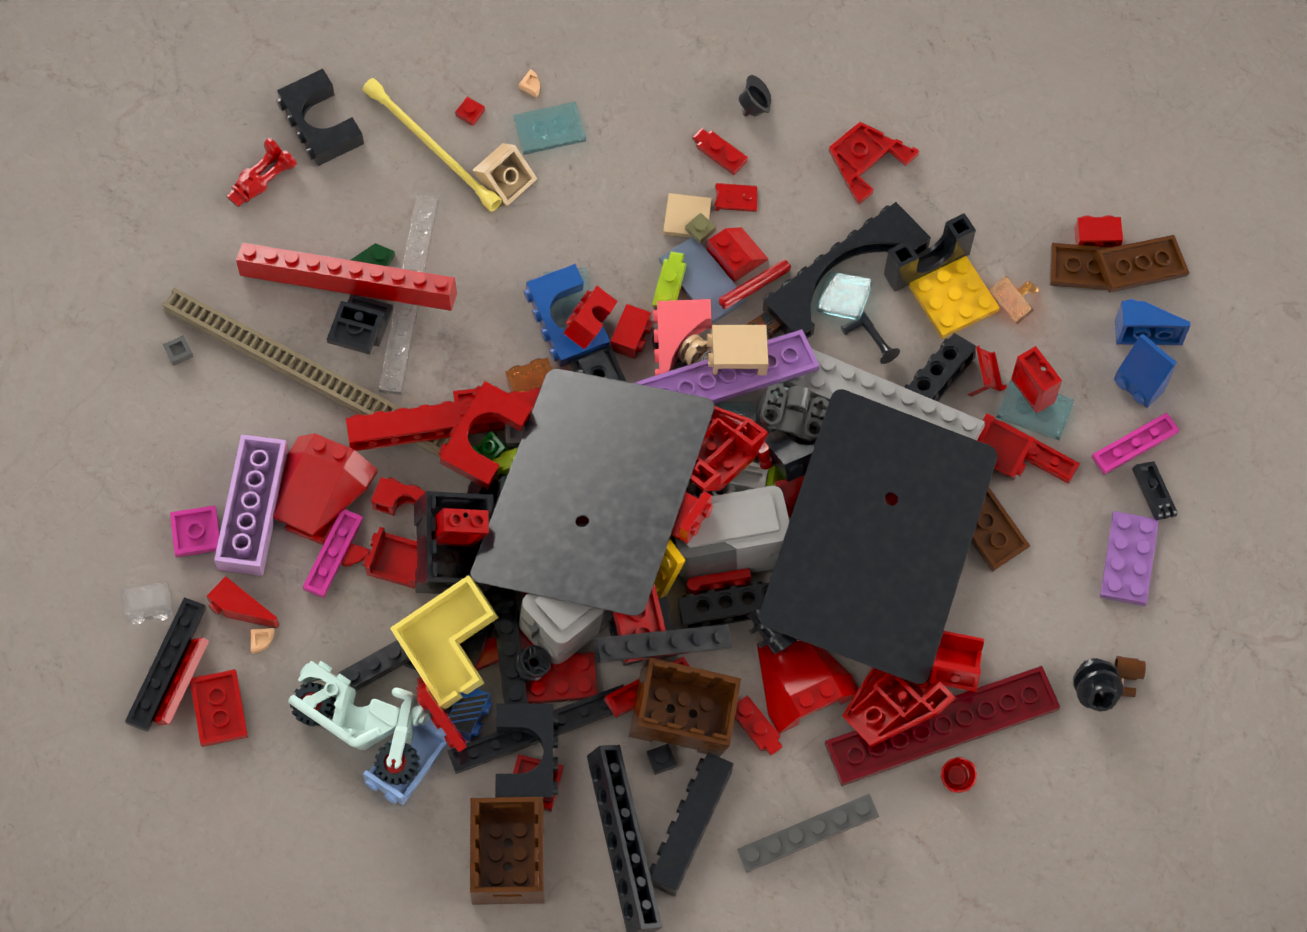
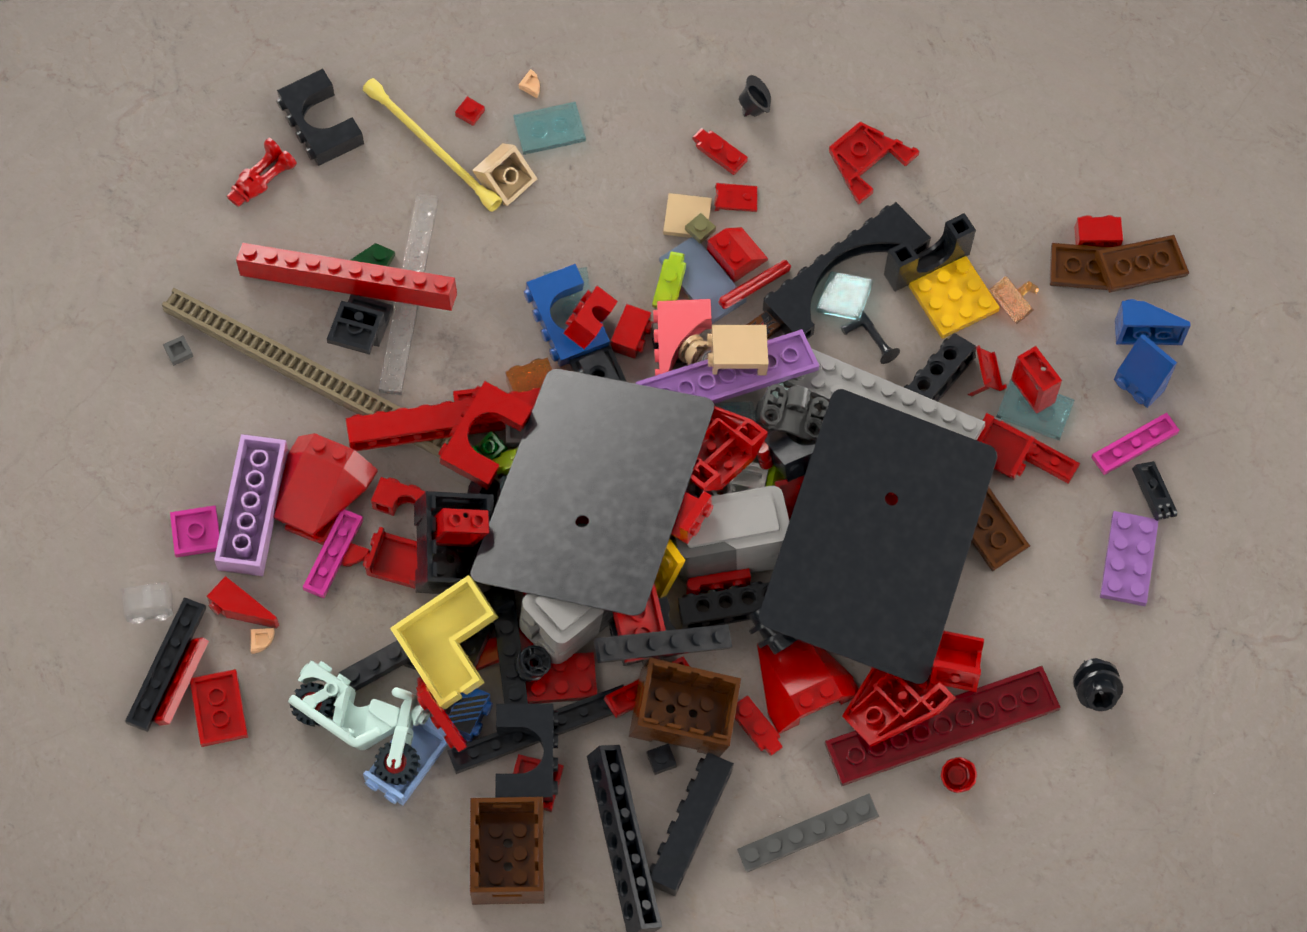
reddish brown piece [1114,656,1146,697] -> none

